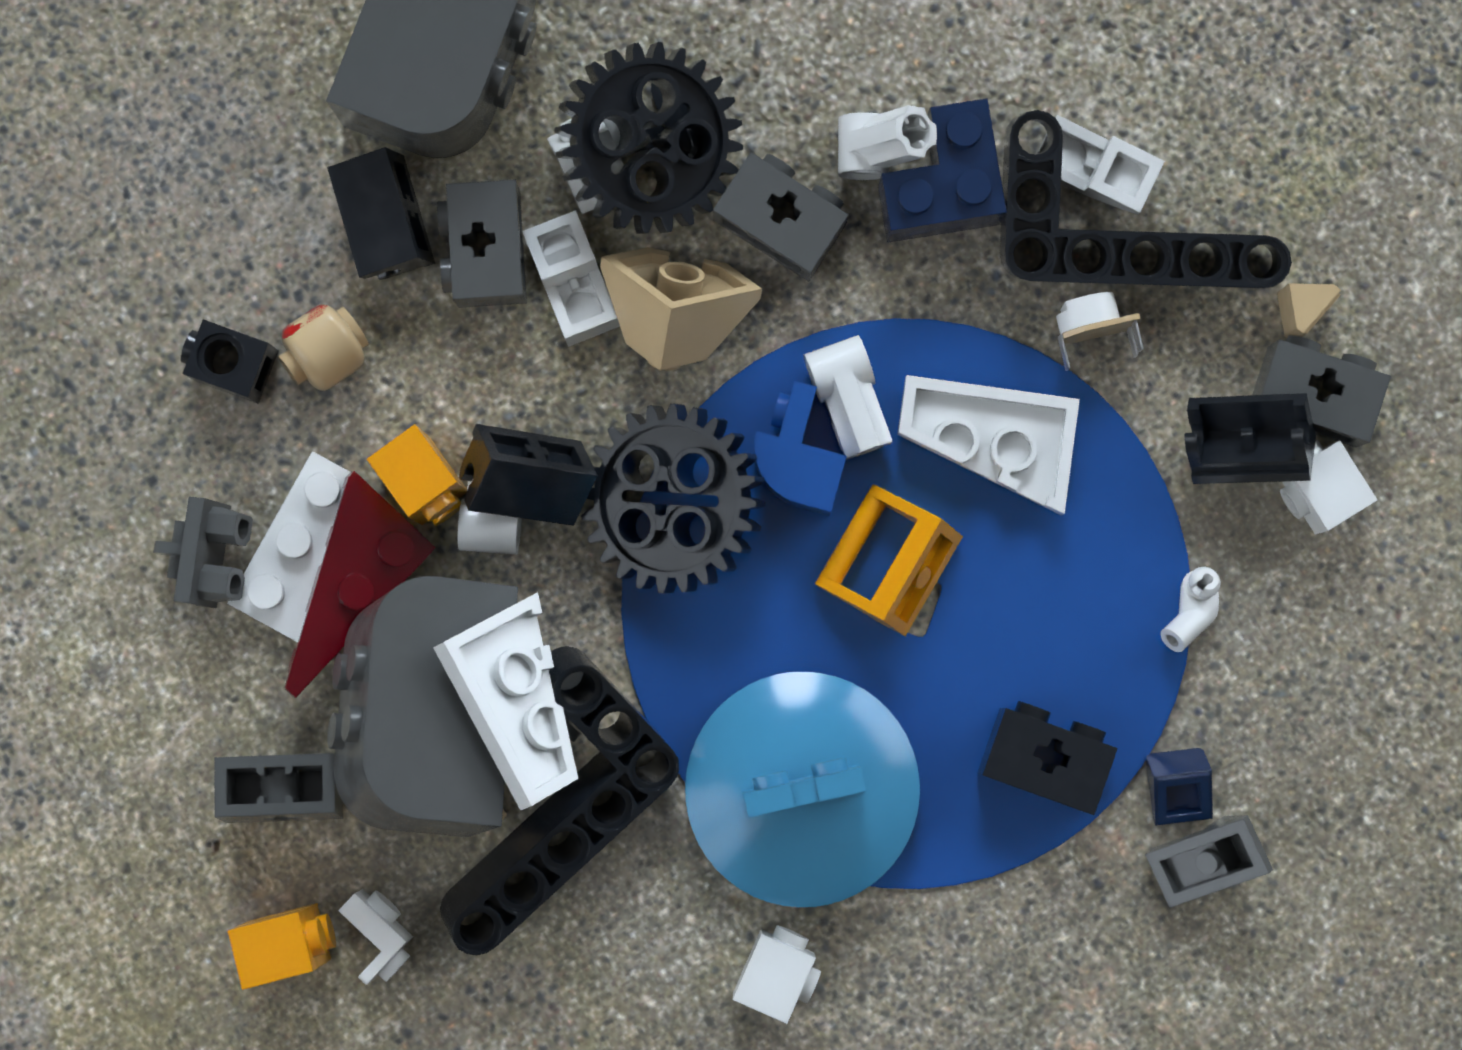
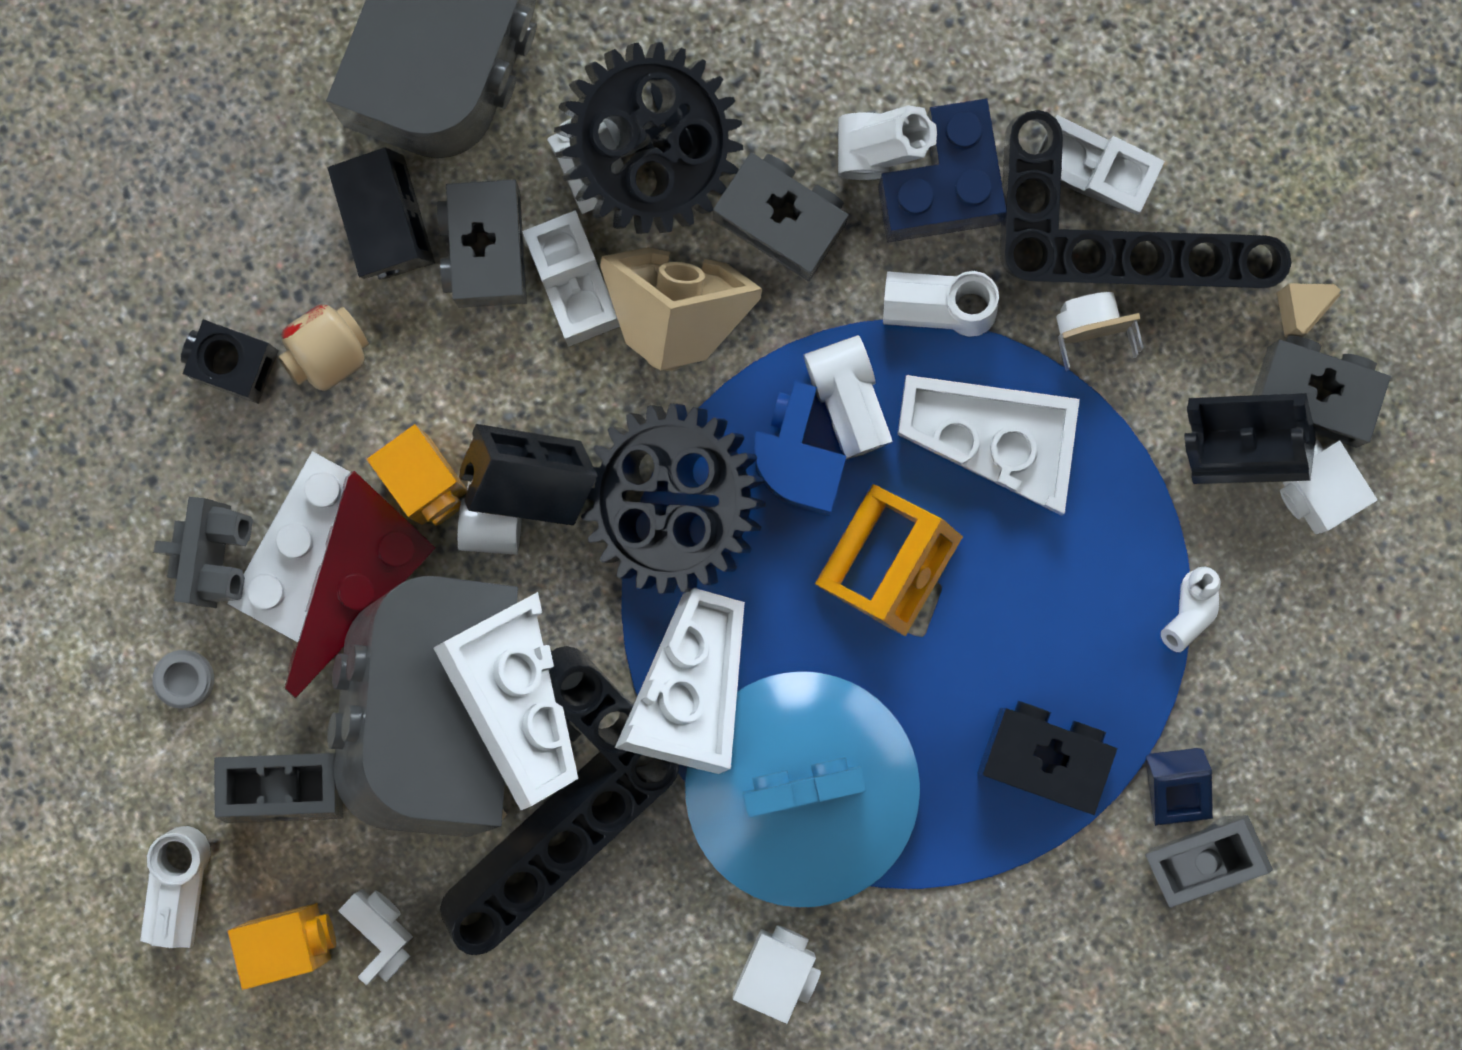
none -> white piece [140,826,211,948]
none -> light grey tile [152,650,214,708]
none -> white wing [615,588,745,774]
none -> white piece [883,271,999,337]

